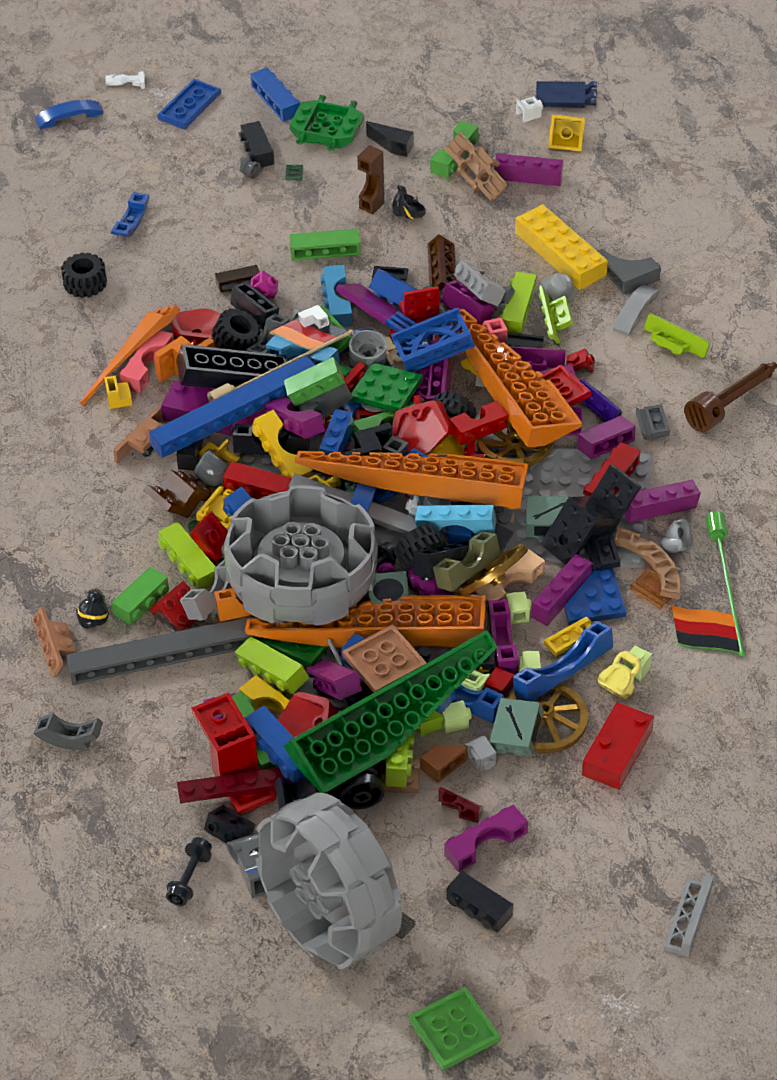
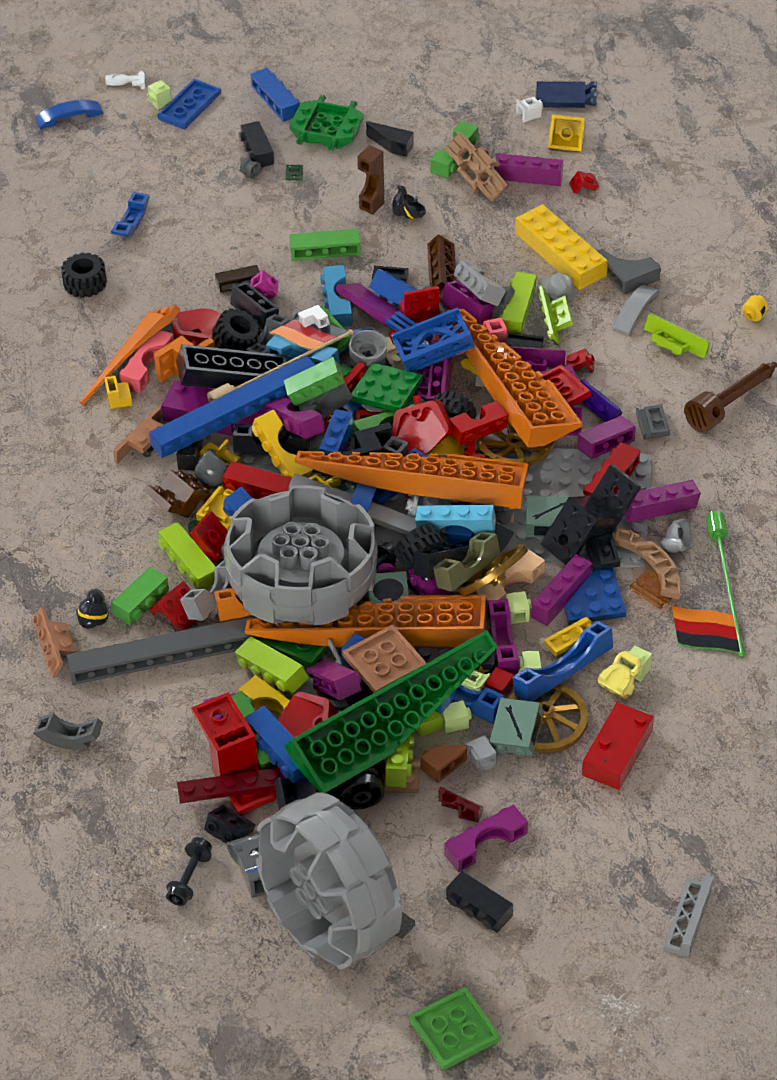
none -> yellowish green brick [147,80,172,110]
none -> red bracket [569,171,599,194]
none -> yellow head [742,295,769,321]

